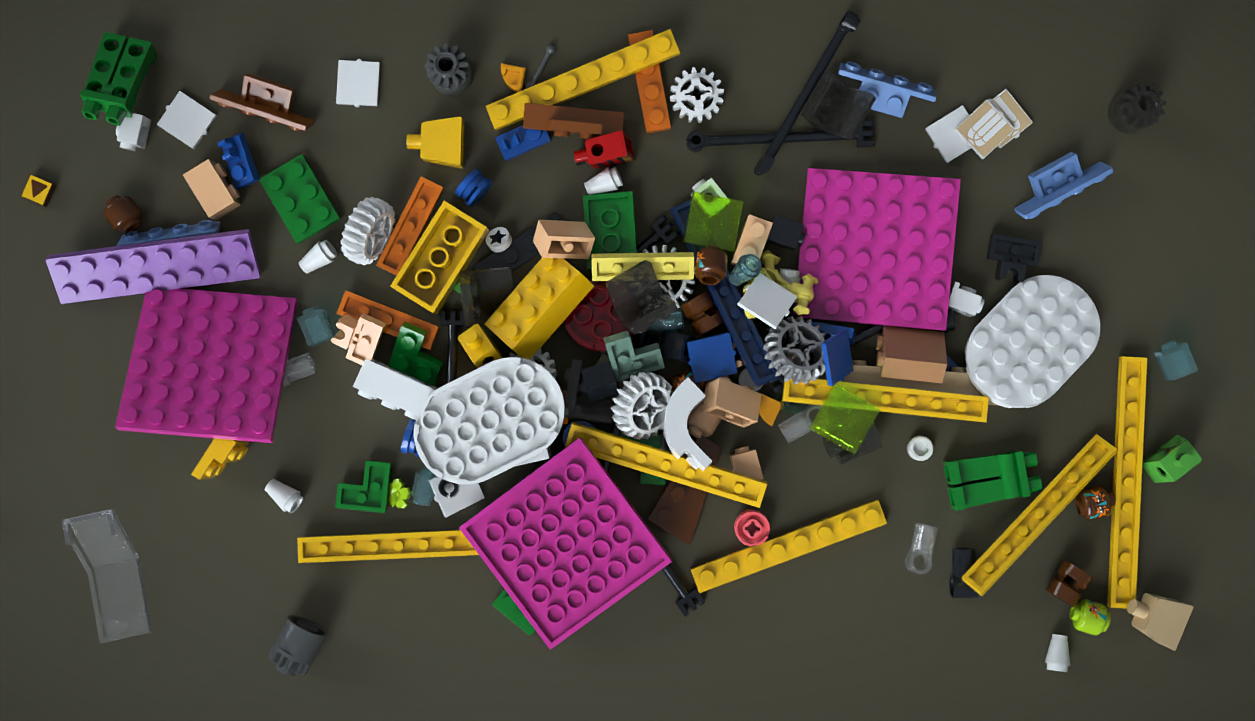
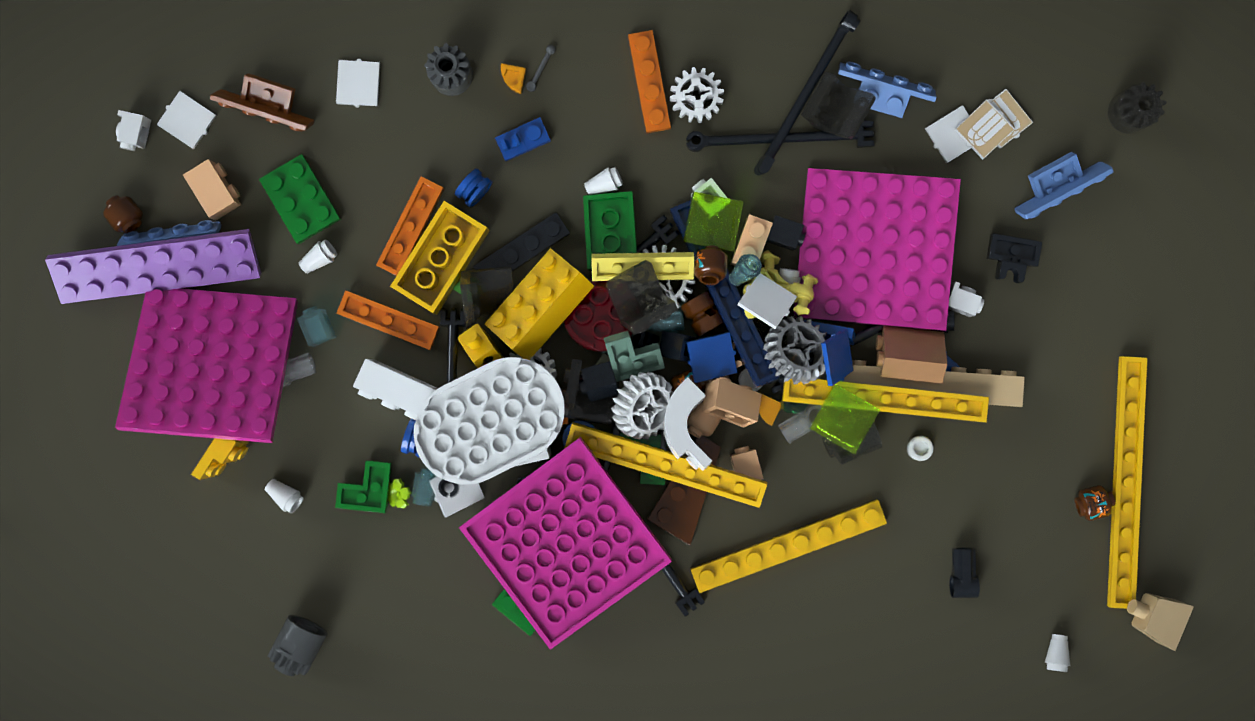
tile [20,174,56,207] -> none
clear windscreen [61,509,153,644] -> none
green hips [80,32,158,126] -> none
blue plate [217,133,260,189] -> none
yellow plate [297,530,479,563] -> none
light nougat plate [331,313,386,365] -> none
white gear [341,197,395,265] -> none
green plate [388,322,444,386] -> none
yellow torso [406,117,465,168] -> none
yellow plate [486,29,680,131] -> none
white tile [486,227,512,252] -> none
dark orange bracket [523,103,624,139] -> none
light nougat brick [533,220,595,259] -> none
red torso [574,130,635,169] -> none
coral wheel [734,509,770,546] -> none
clear piece [905,523,938,574] -> none
green hips [943,450,1042,511] -> none
yellow plate [962,434,1117,596] -> none
white plate [965,275,1100,408] -> none
reddish brown wheel [1045,560,1093,608] -> none
lime head [1069,599,1111,635] -> none
bright green torso [1142,435,1202,483] -> none
clear light blue brick [1154,340,1198,380] -> none

